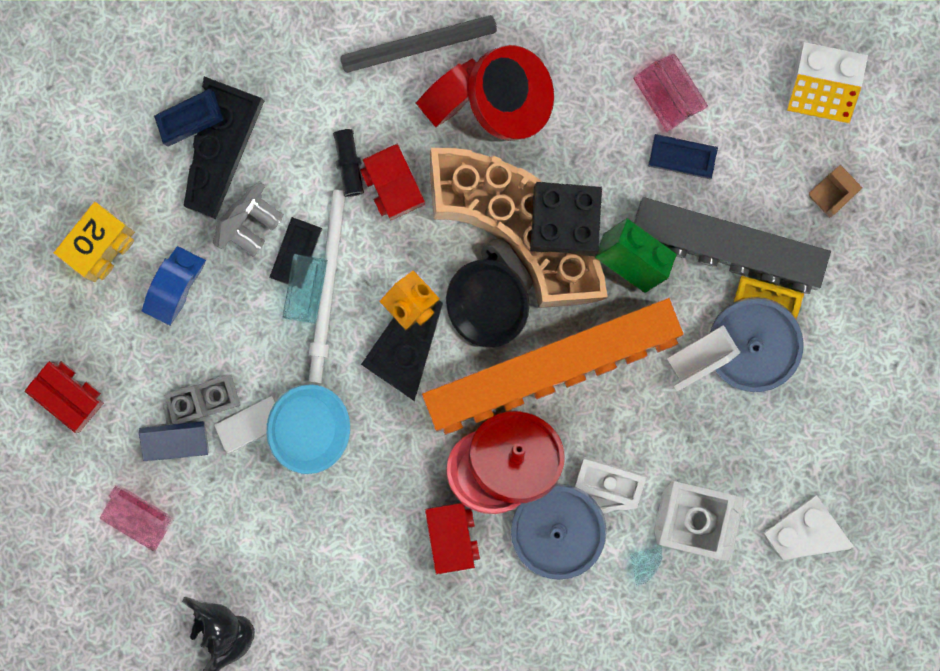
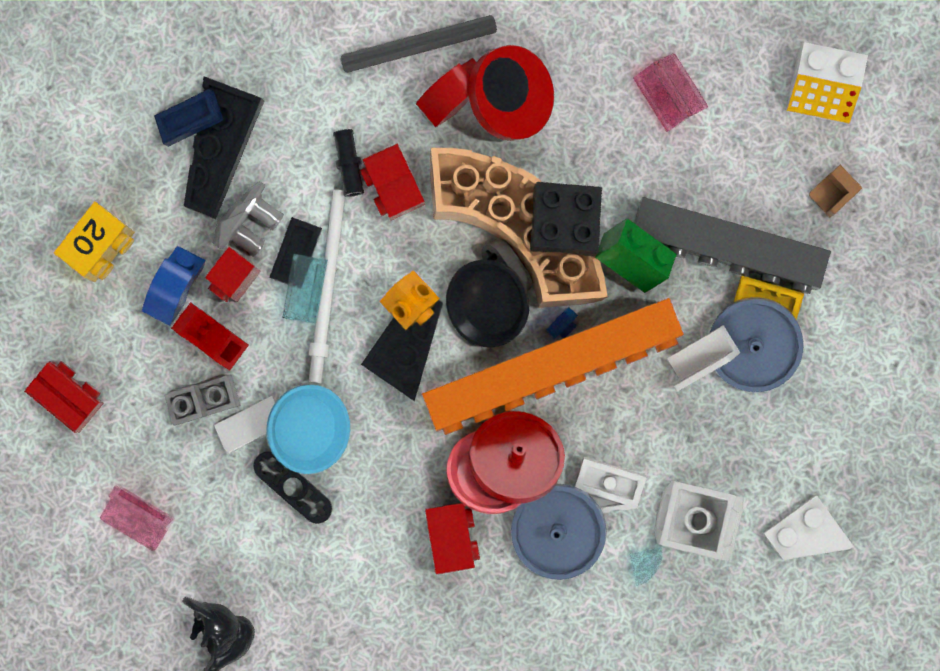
dark blue tile [139,421,209,462] -> none
dark blue tile [648,134,718,180] -> none
none -> red brick [171,302,249,371]
none -> red brick [205,246,261,302]
none -> black beam [253,451,333,524]
none -> clear blue plate [545,307,578,340]

